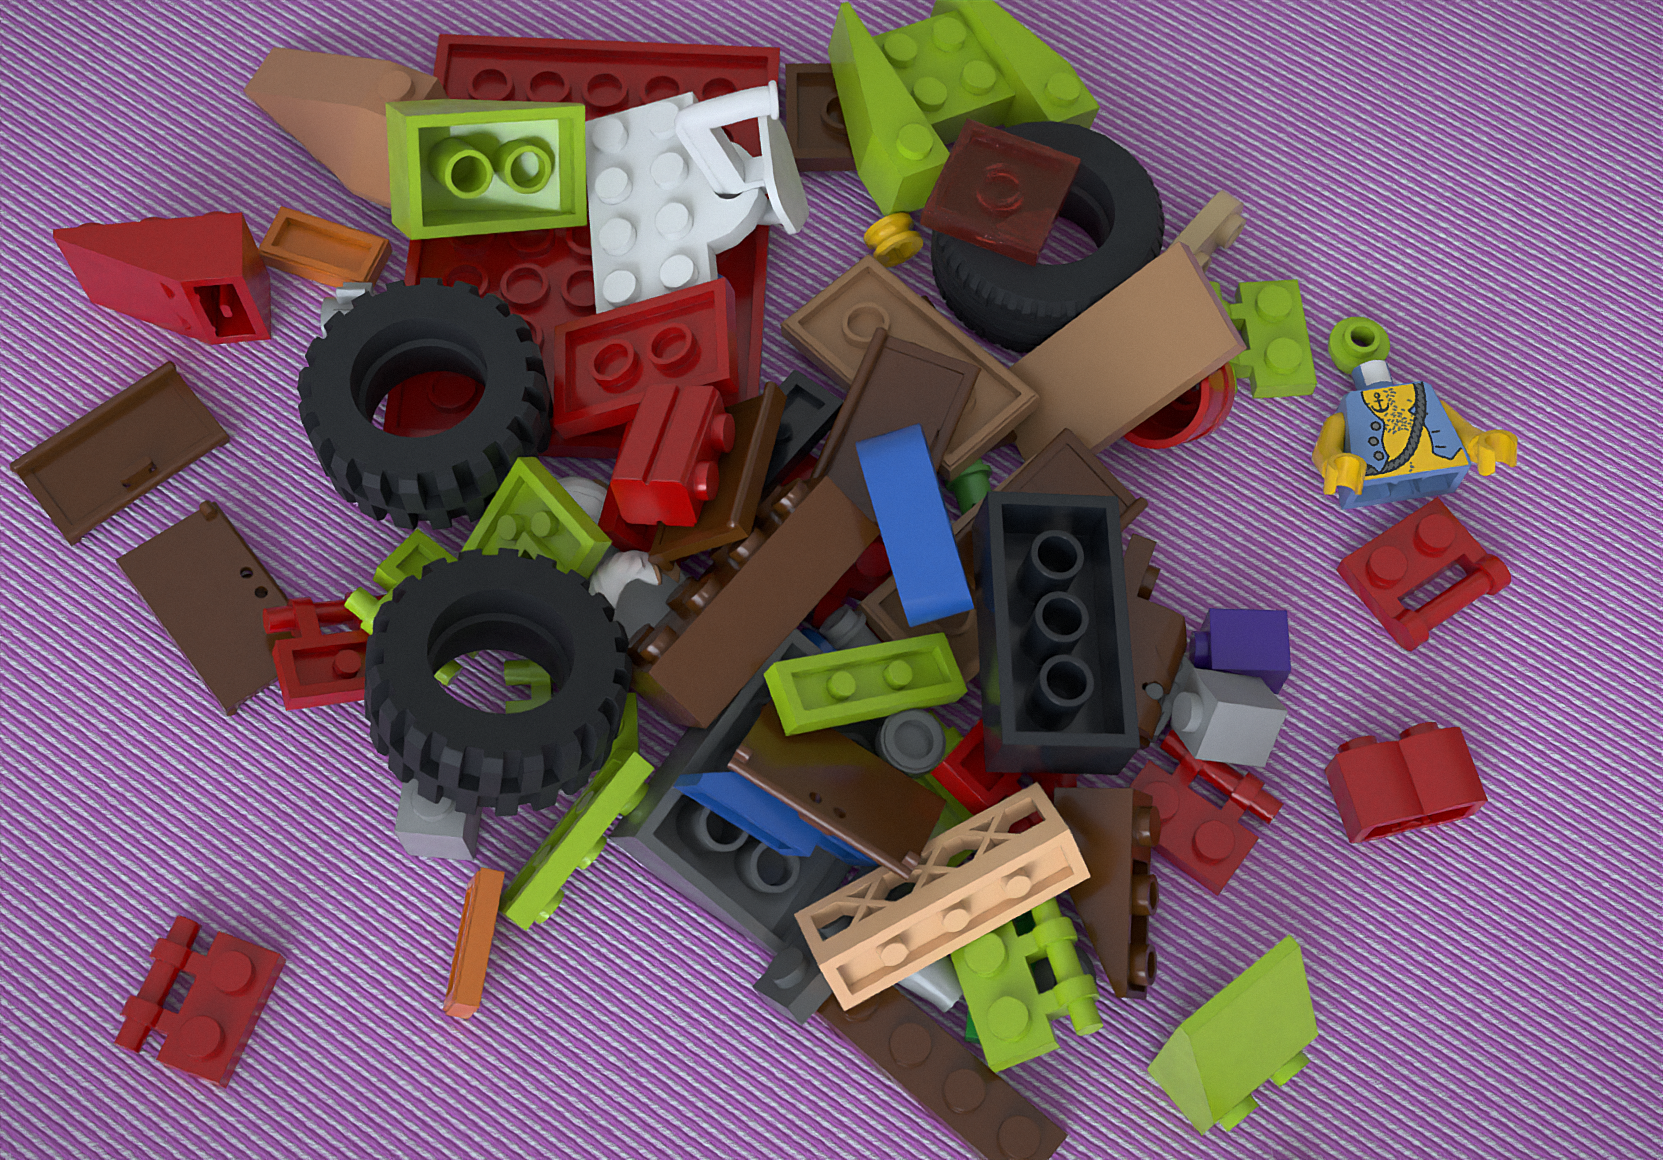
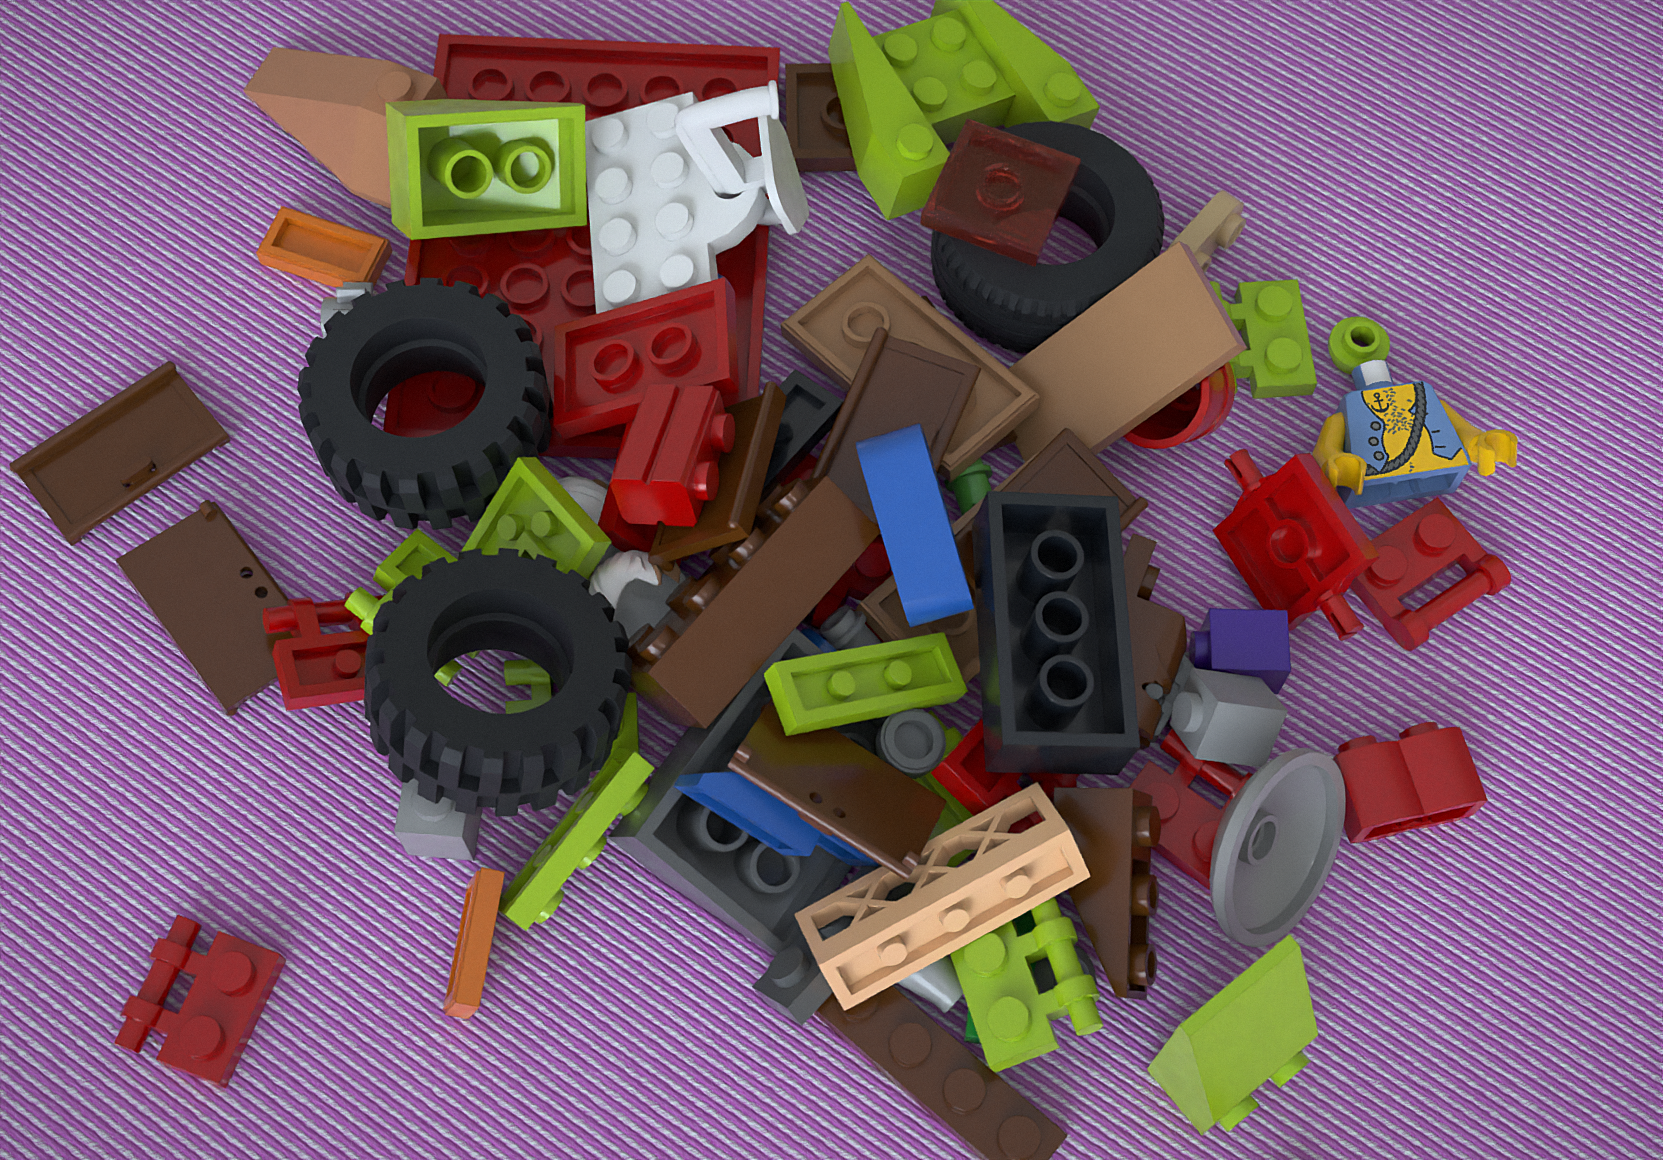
red slope [53,211,271,345] -> none
yellow bush [863,212,924,268] -> none
none -> light grey dish [1210,748,1346,947]
none -> red plate [1212,449,1381,641]

